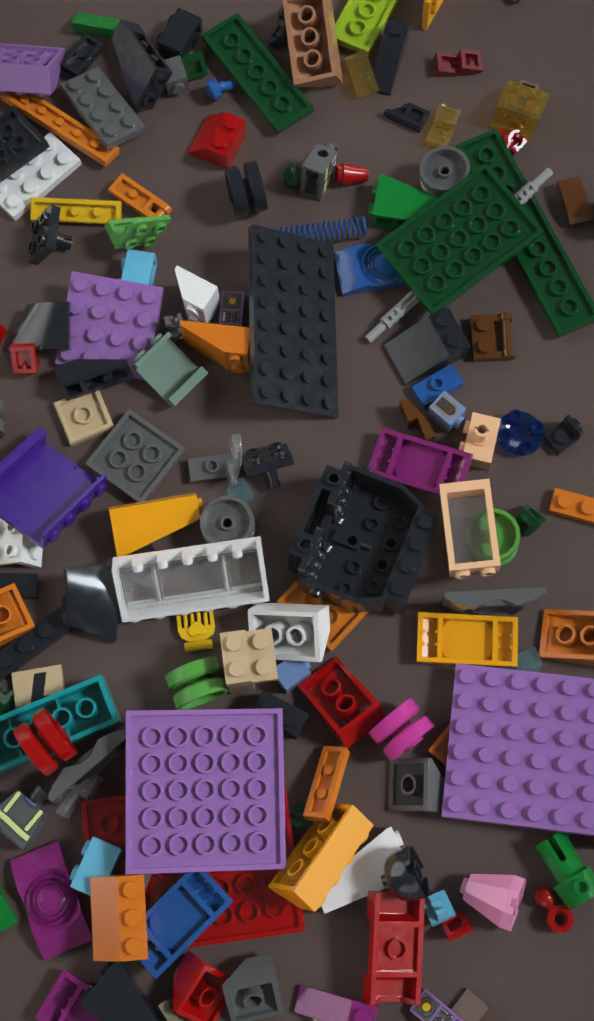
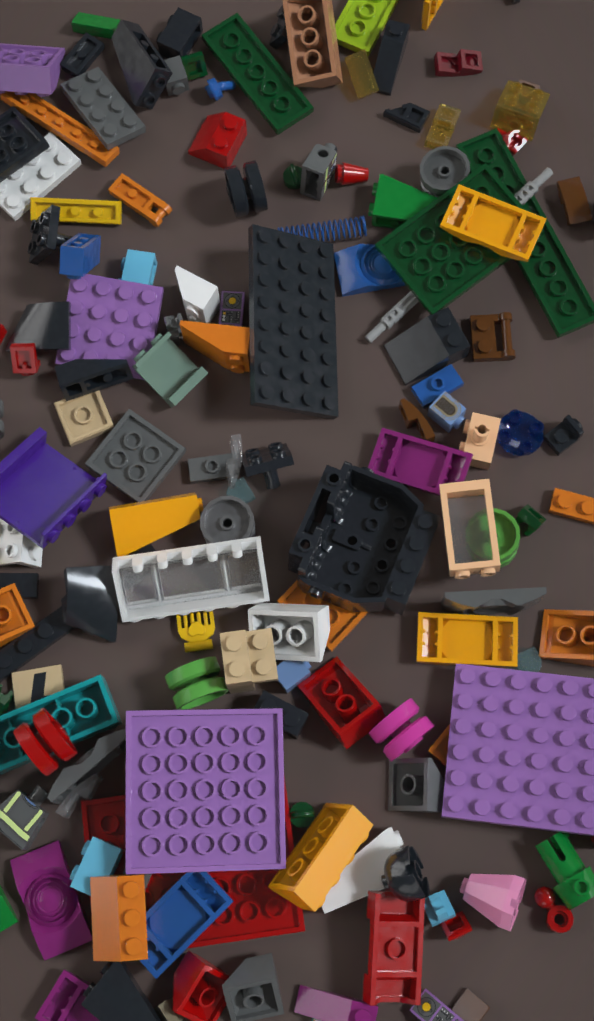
bright green bracket [104,215,172,249] -> none
orange plate [303,746,350,823] -> none
none -> blue brick [59,233,101,279]
none -> light orange slope [440,184,547,262]

